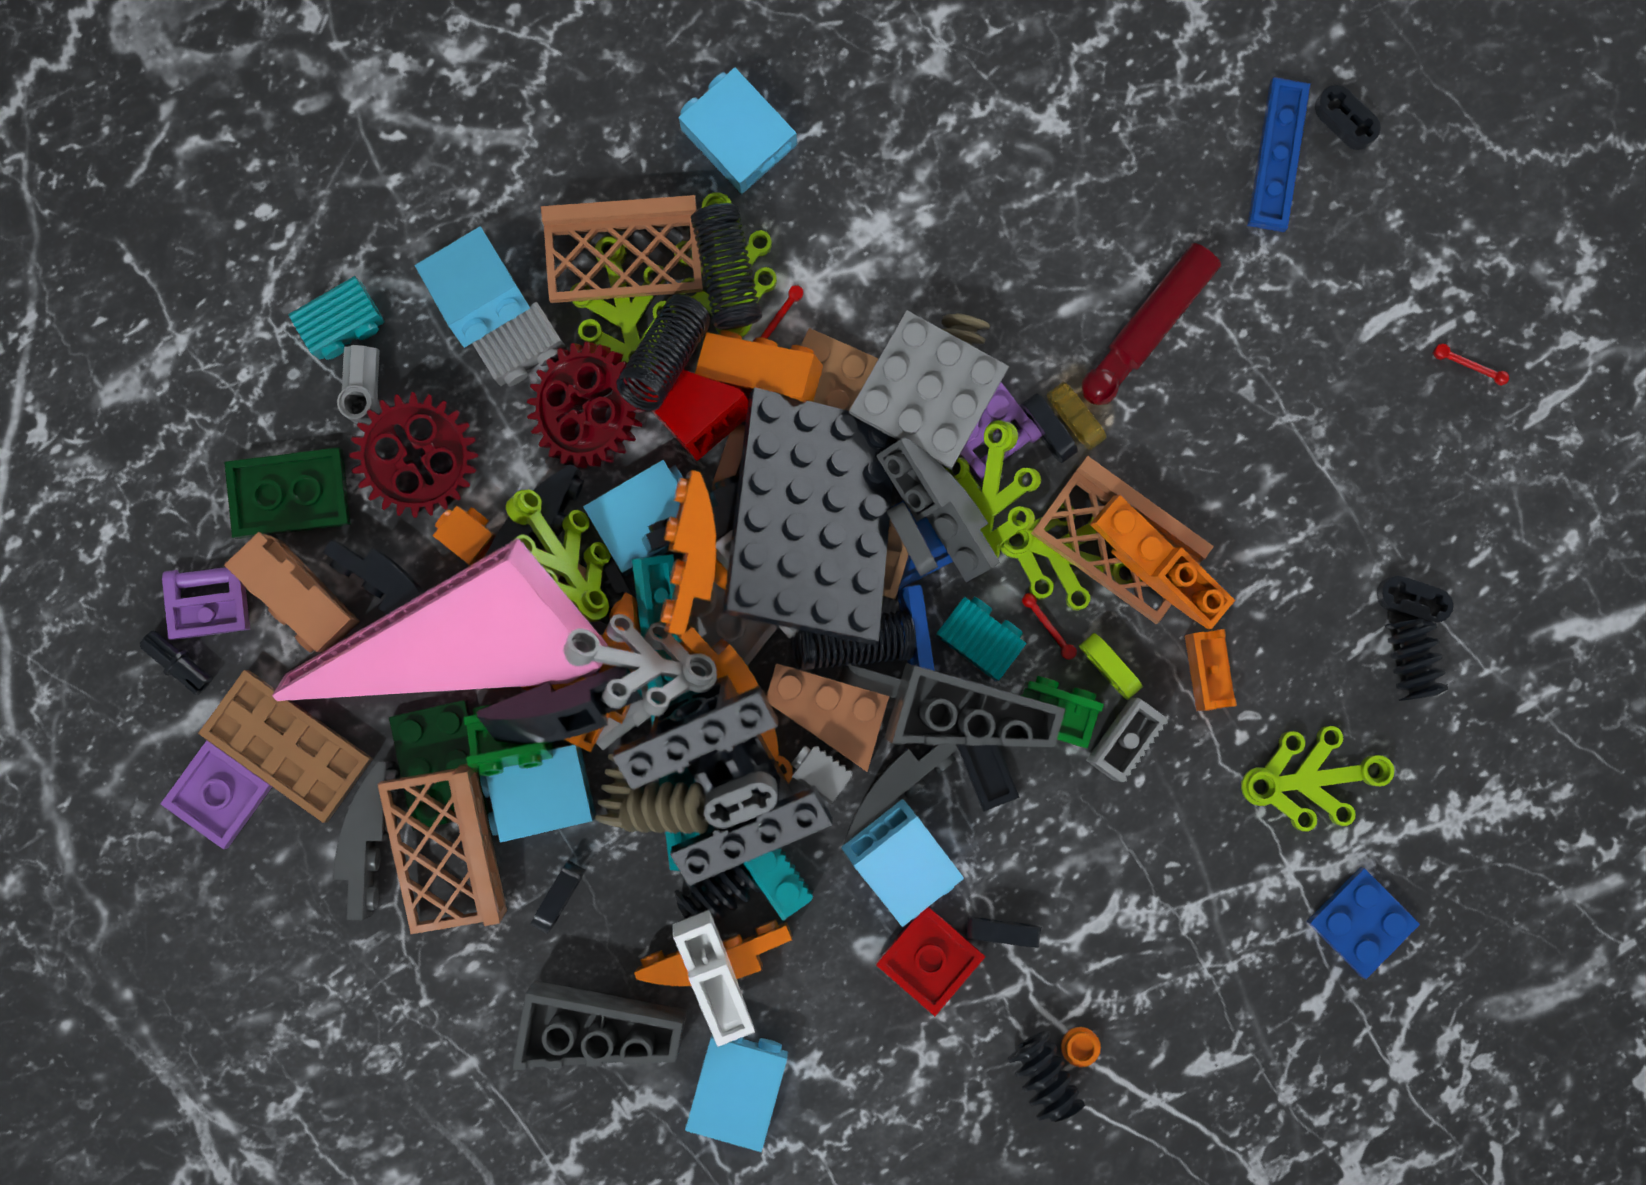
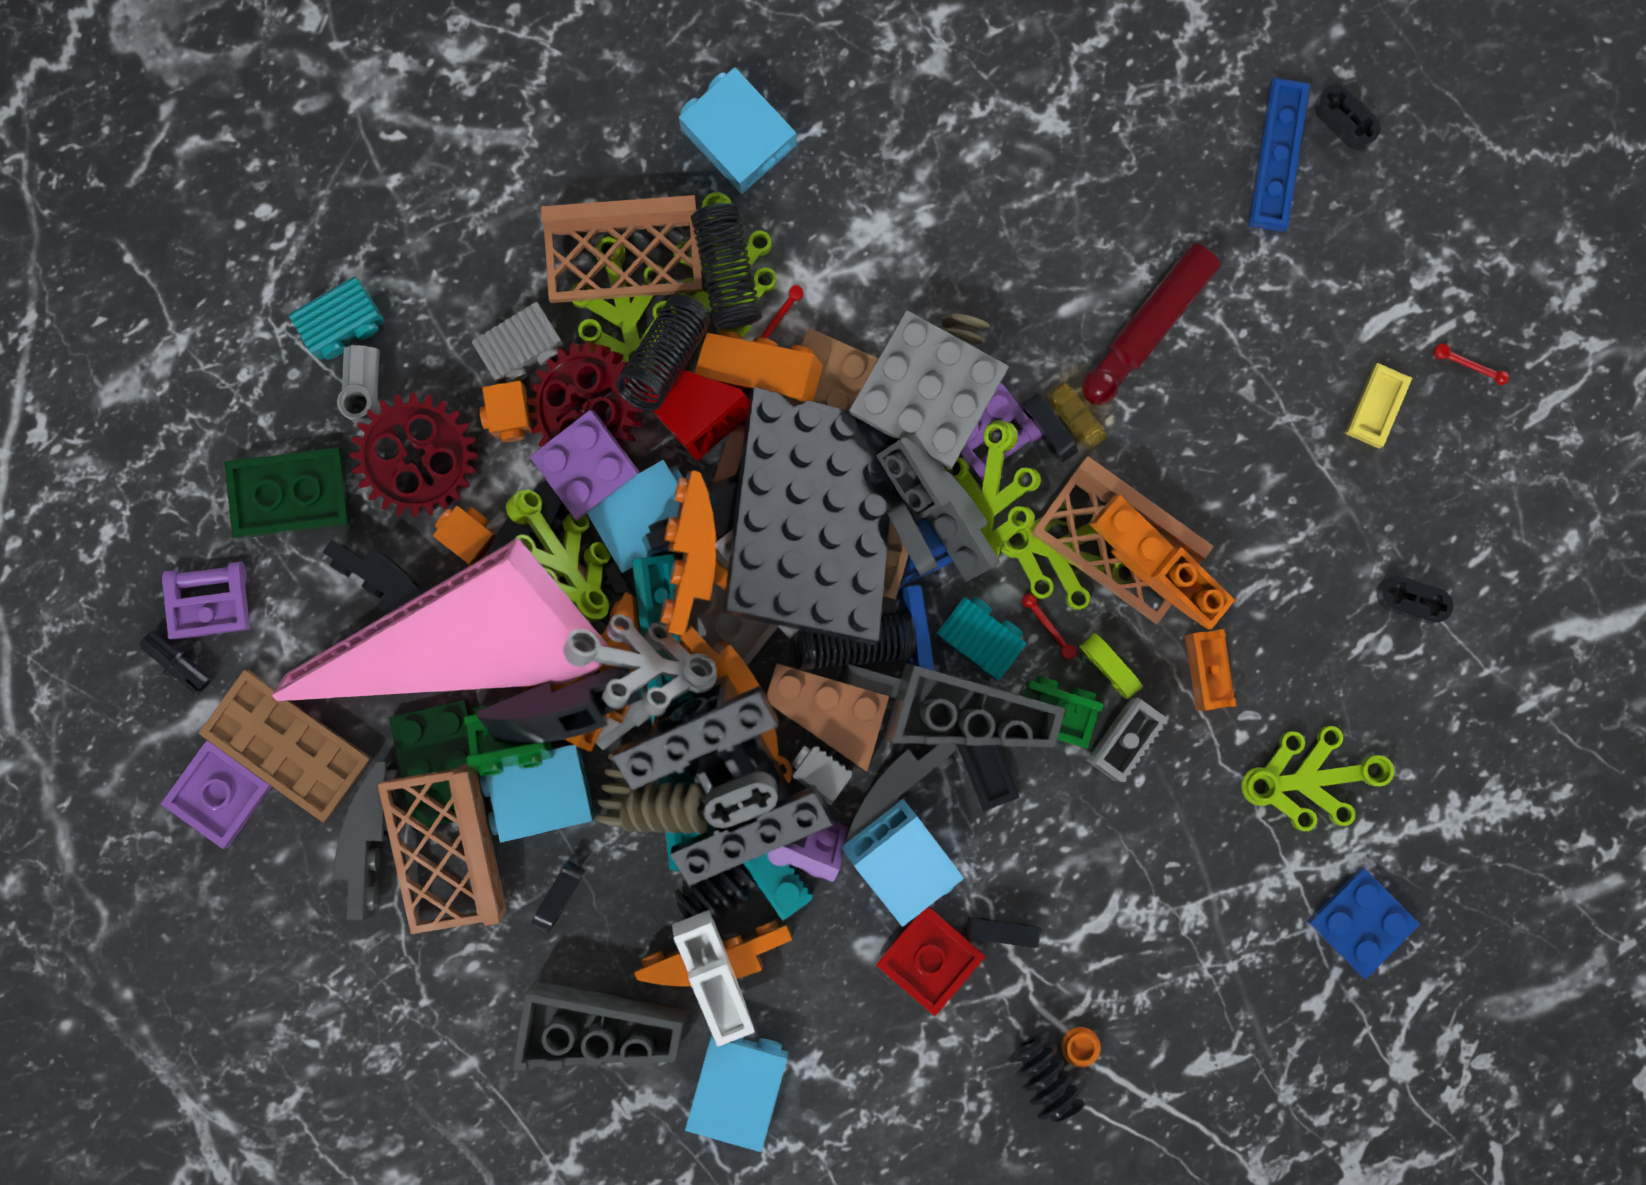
nougat wedge [224,532,360,653] -> none
medium azure brick [415,226,530,348] -> none
black piece [1385,618,1448,701] -> none
none -> orange brick [480,381,533,442]
none -> medium lavender plate [530,410,640,520]
none -> medium lavender plate [768,821,849,882]
none -> light yellow tile [1345,363,1412,449]

